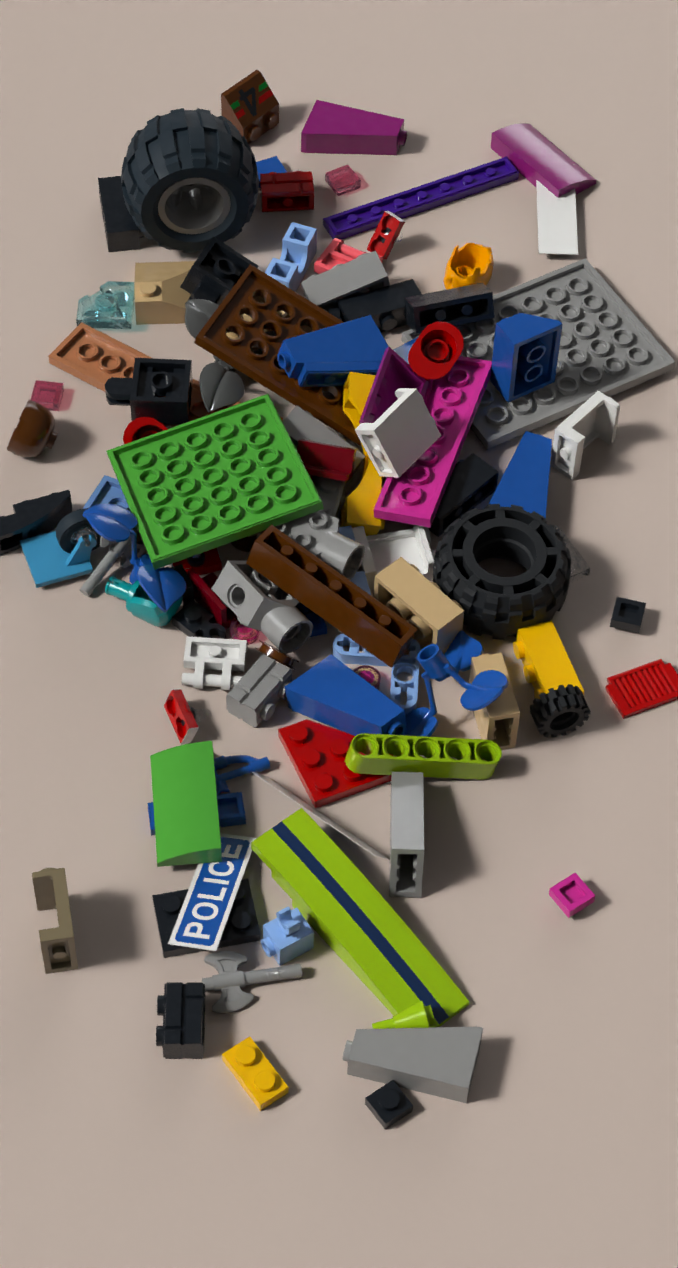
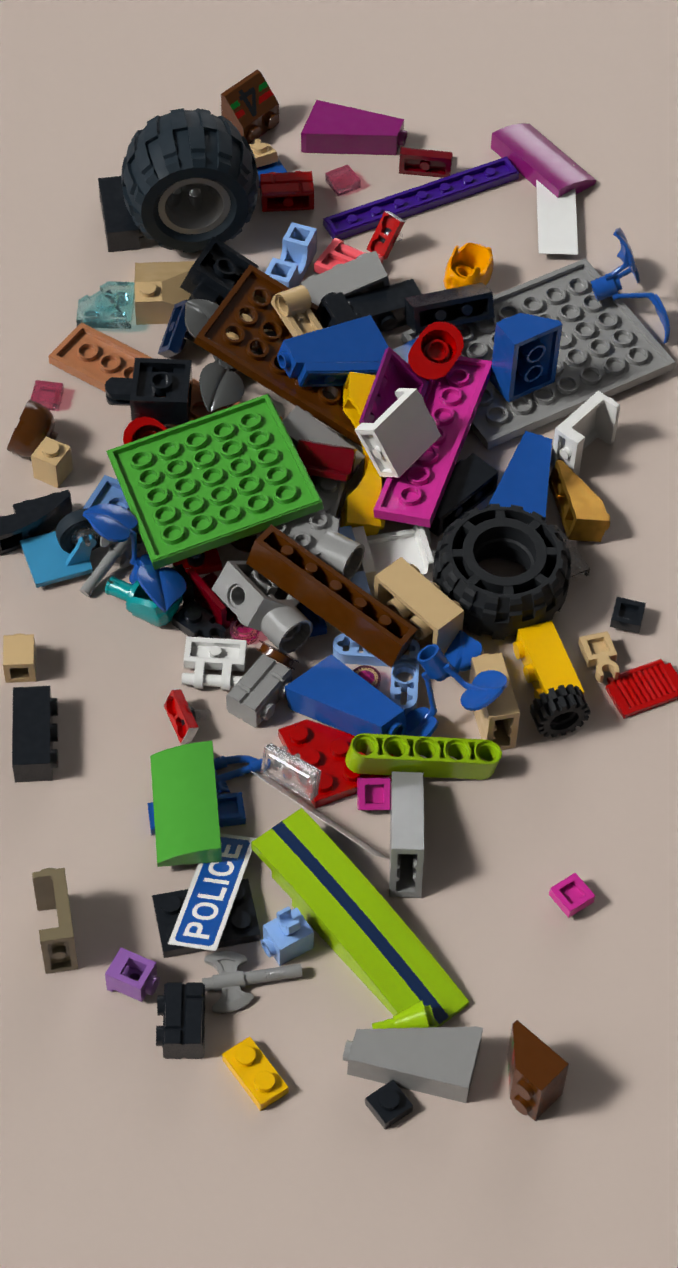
none -> tan brick [3,633,36,683]
none -> black brick [12,686,59,782]
none -> tan brick [31,436,73,488]
none -> medium lavender brick [105,947,160,1002]
none -> dark blue slope [157,300,195,358]
none -> tan plate [249,138,278,167]
none -> clear plate [260,743,321,801]
none -> tan plate [271,285,323,337]
none -> black brick [316,292,362,328]
none -> dark pink plate [357,778,390,810]
none -> dark red panel [399,147,453,178]
none -> reddish brown slope [507,1020,569,1121]
none -> pearl gold slope [549,460,610,542]
none -> tan plate [578,631,619,683]
none -> blue plant [590,228,670,344]

